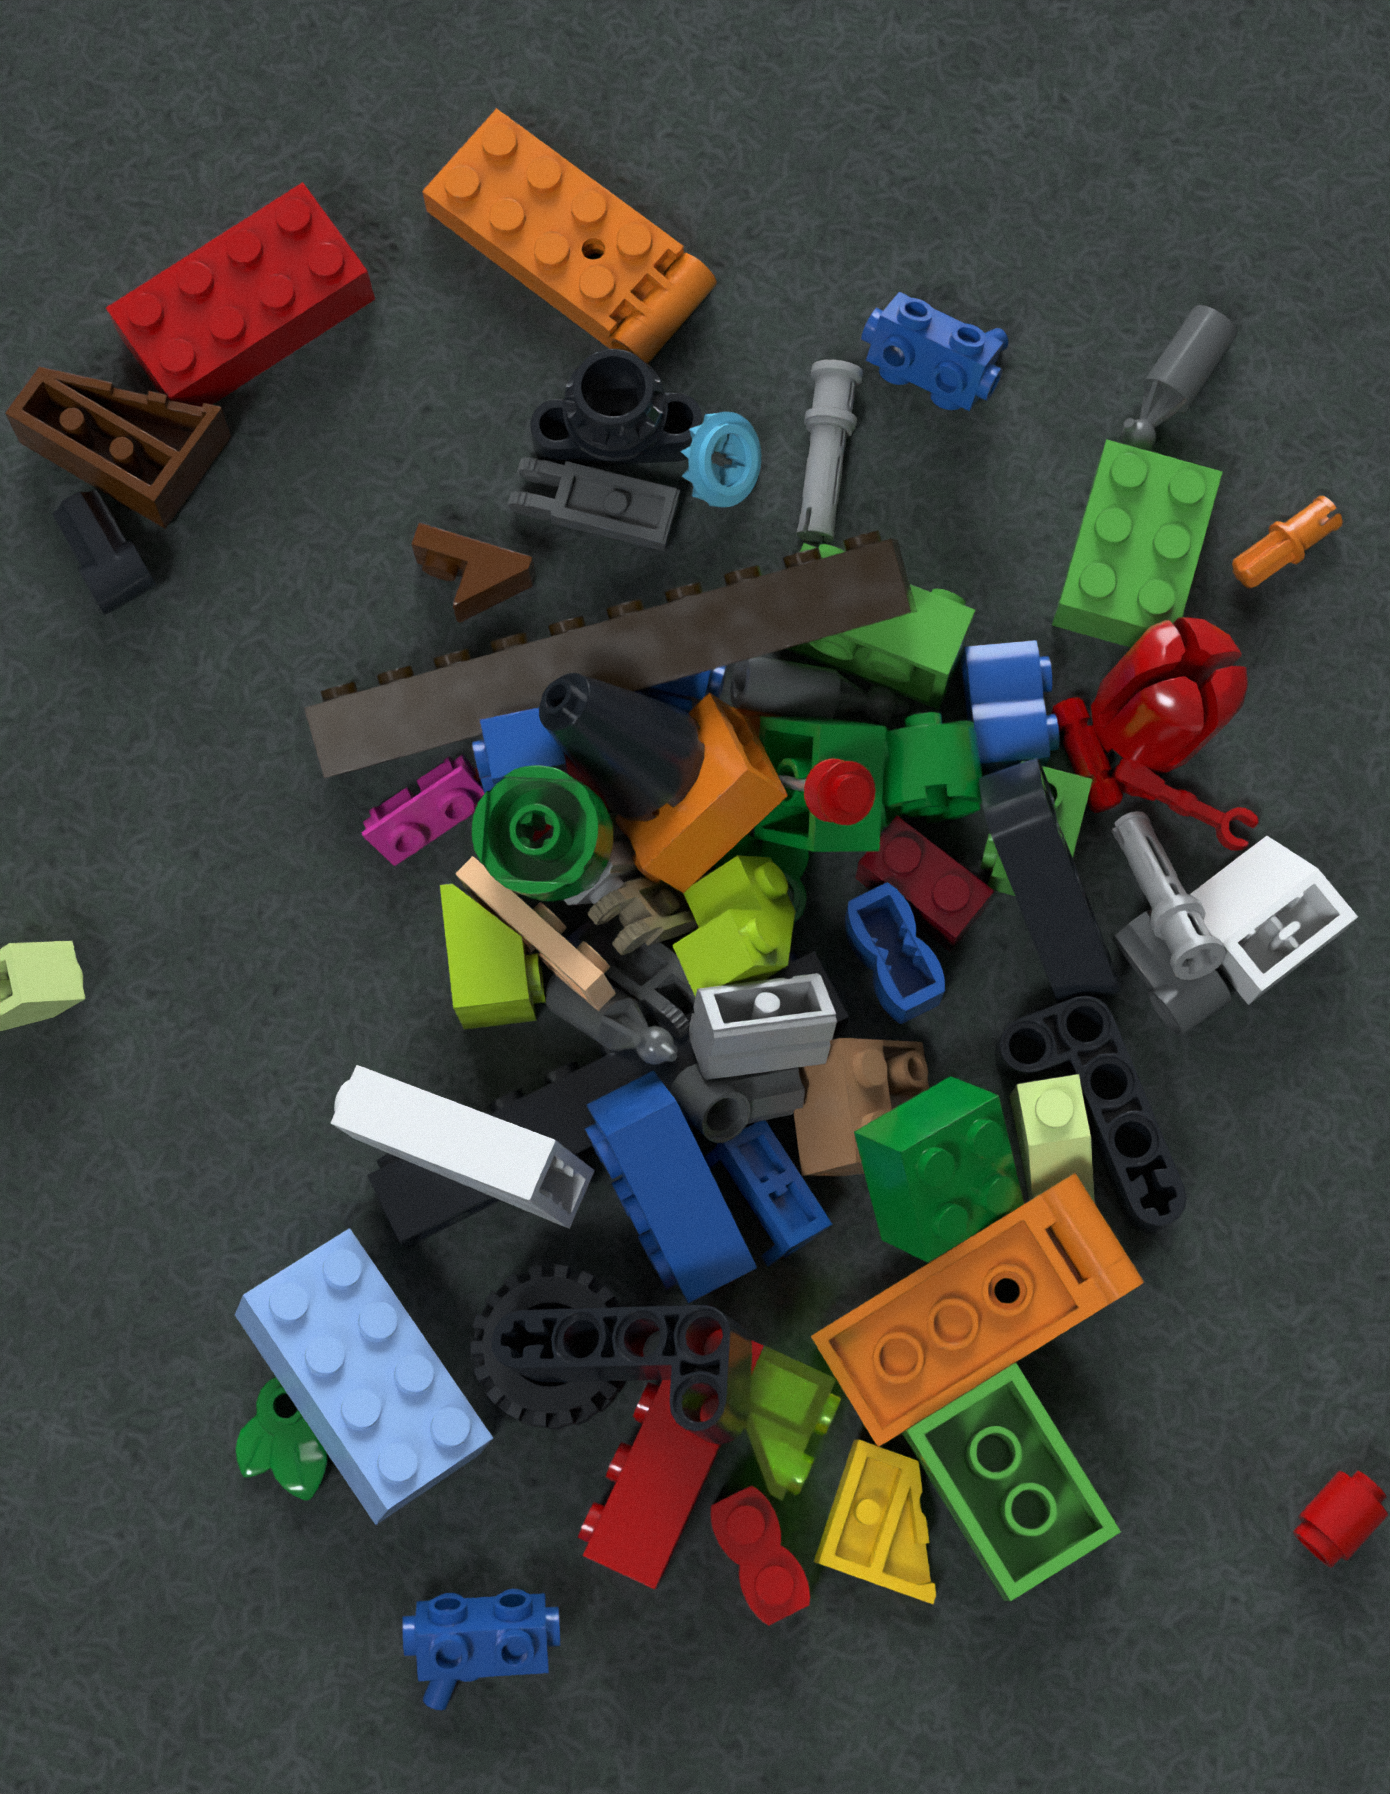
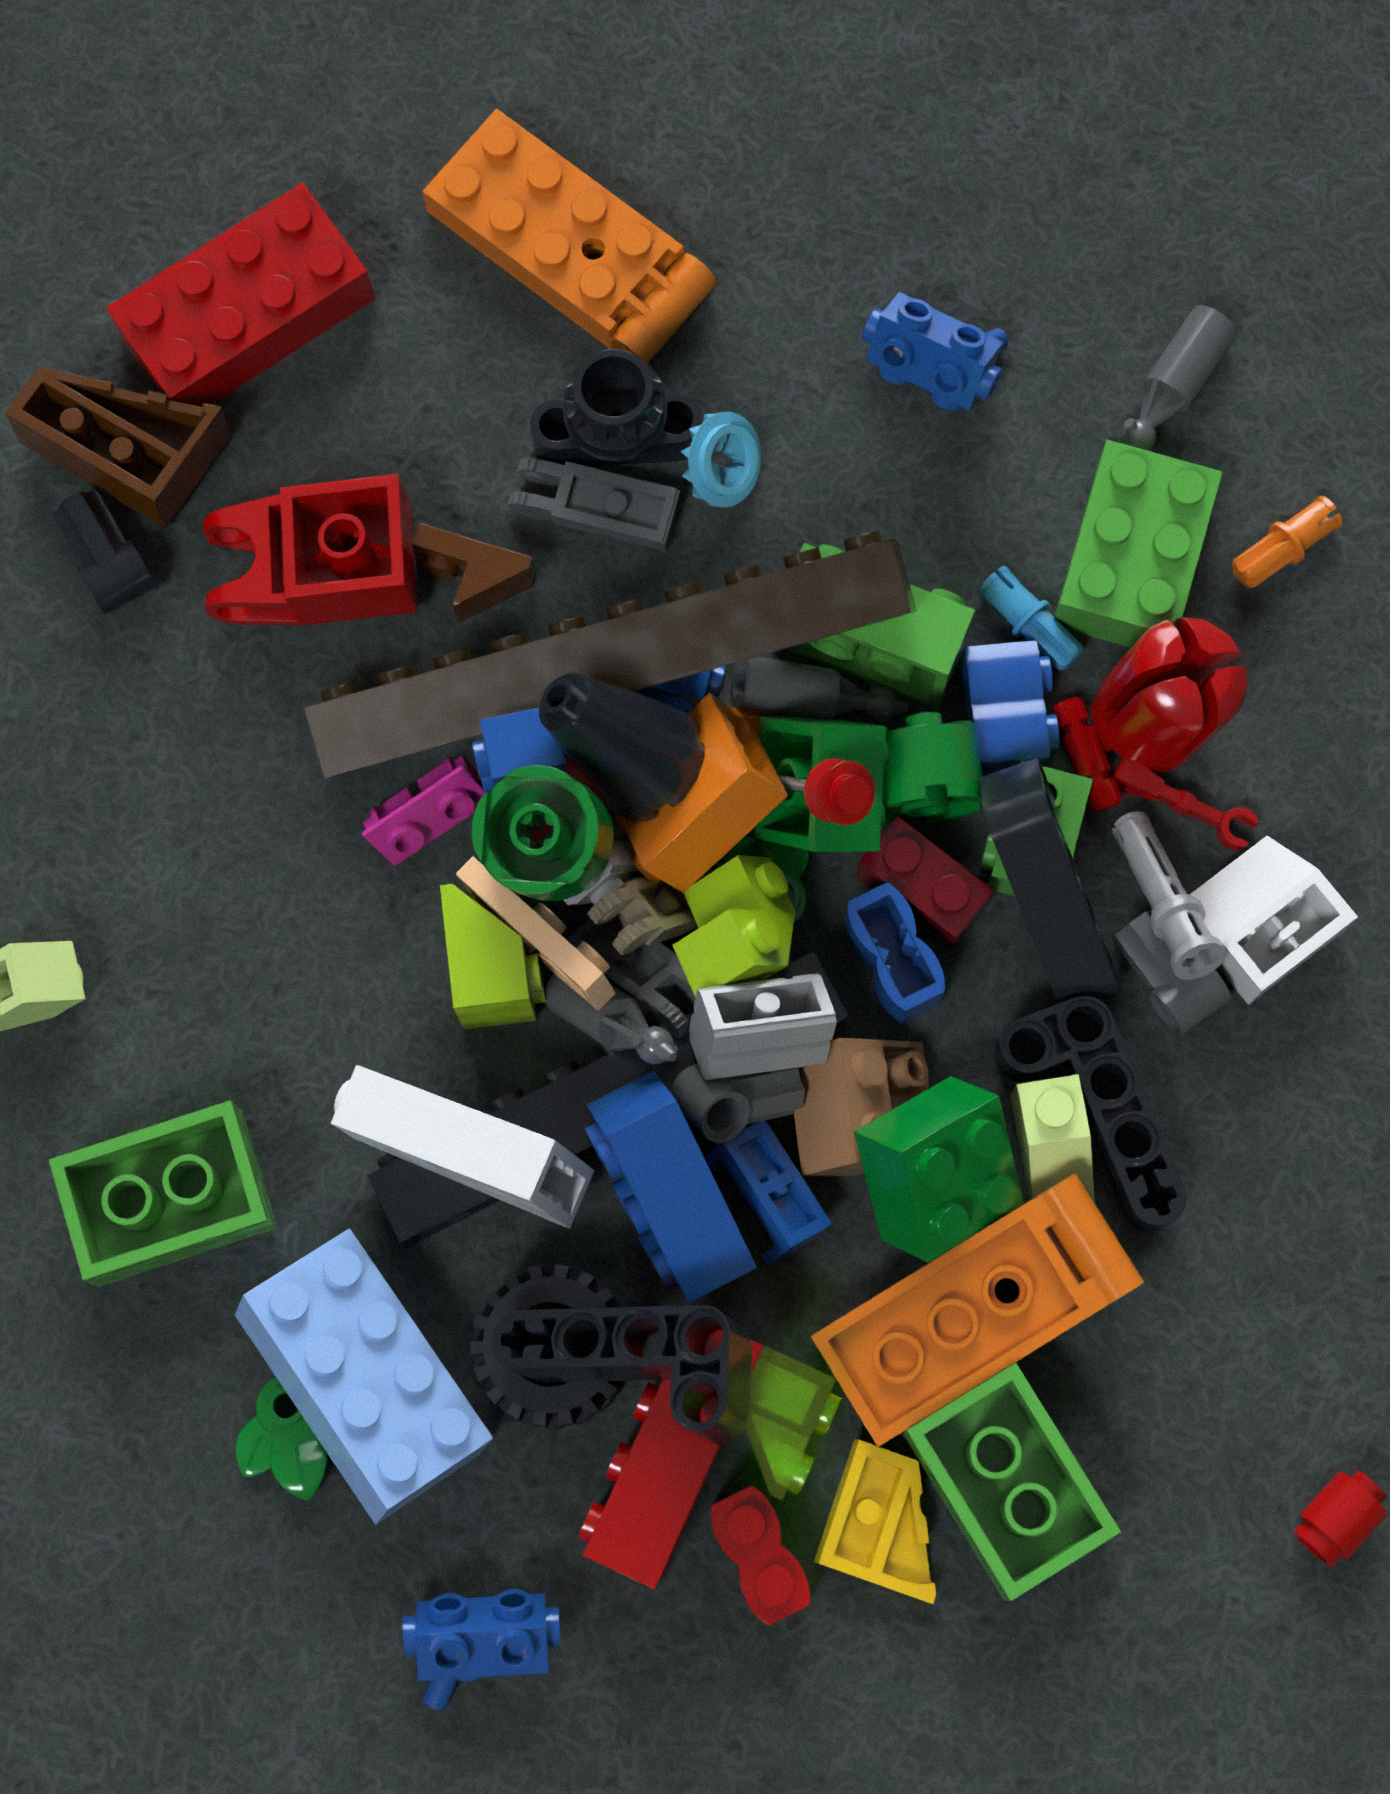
light grey pin [796,360,863,543] -> none
none -> bright green brick [48,1100,278,1287]
none -> red brick [203,474,418,626]
none -> dark azure axle [978,565,1083,670]

